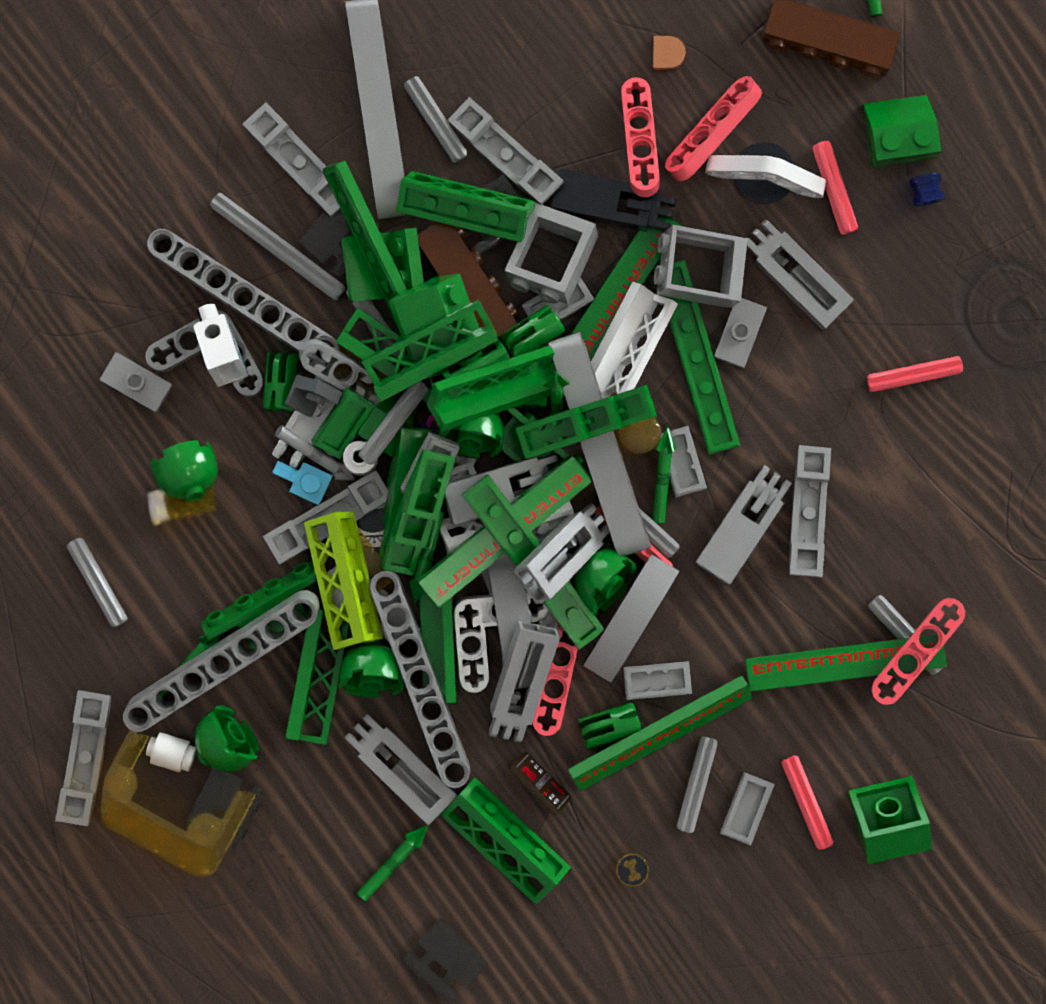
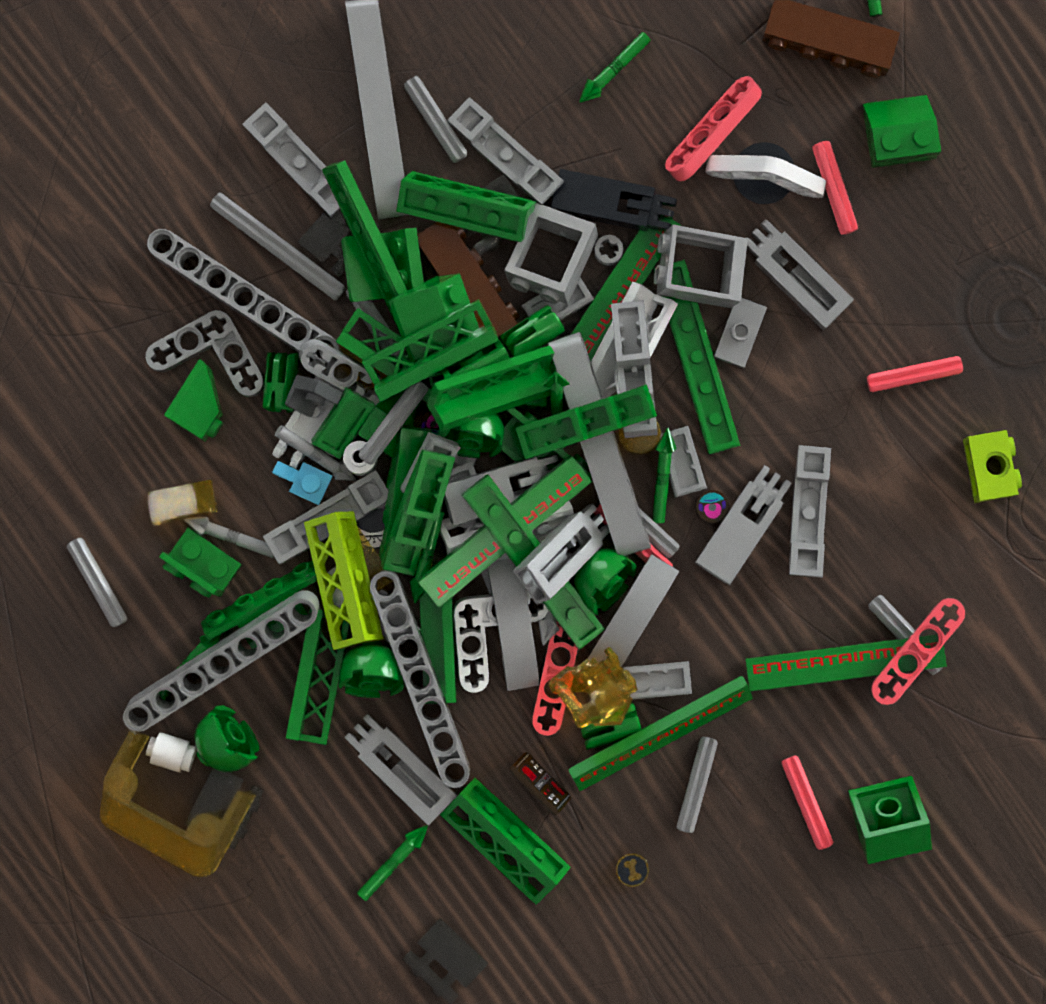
light grey slope [55,690,111,826] -> none
light grey plate [99,352,173,413] -> none
green cylinder [150,440,218,502] -> none
white torso [193,304,249,387] -> none
light grey hinge [489,620,560,743] -> none
coral beam [621,77,660,197] -> none
nougat tile [653,36,686,70] -> none
light grey tile [720,772,775,846] -> none
clear blue wheel [909,173,946,206] -> none
none -> green bracket [159,528,242,598]
none -> green slope [164,359,223,442]
none -> light grey piece [184,517,274,558]
none -> clear yellow piece [549,647,638,728]
none -> green piece [579,32,651,103]
none -> light grey bush [594,235,623,266]
none -> light grey slope [611,300,658,438]
none -> tile [695,490,729,523]
none -> lime brick [963,430,1022,503]

